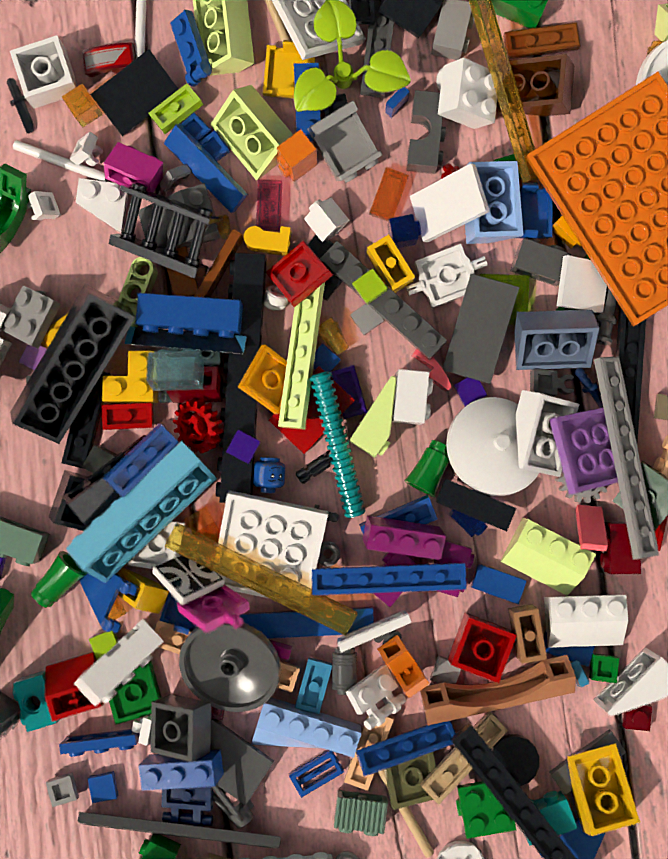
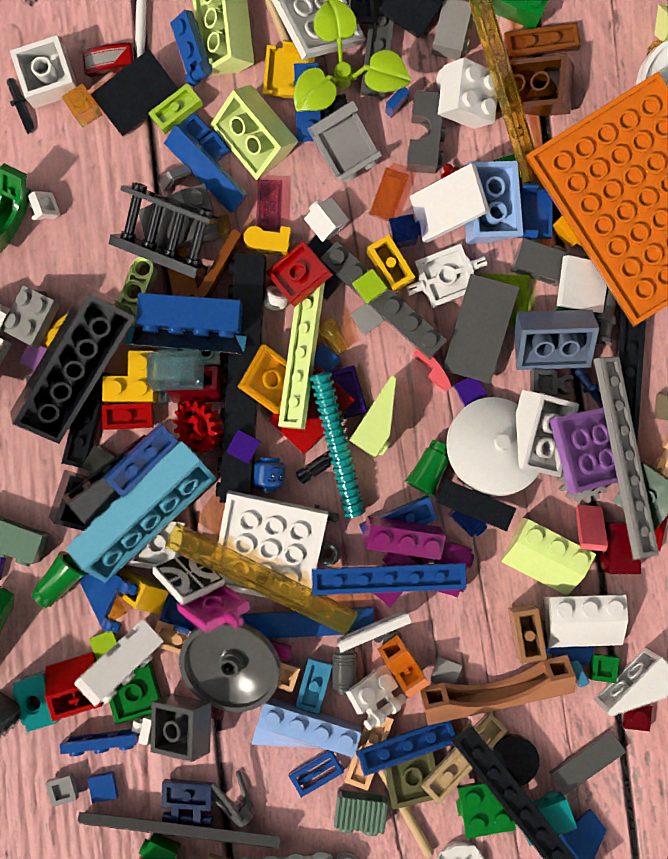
white bar [13,140,107,182] -> none
white tile [70,132,103,166] -> none
white wing [76,178,129,233] -> none
dark pink brick [104,142,163,192] -> none
brick [138,749,224,791] -> none
clear orange tile [184,506,220,562] -> none
dark grey tile [210,718,275,805] -> none
orange brick [276,129,317,182] -> none
white brick [391,369,433,425] -> none
red brick [448,613,517,683] -> none
blue tile [471,564,527,604] -> none
yellow slope [567,743,640,836] -> none

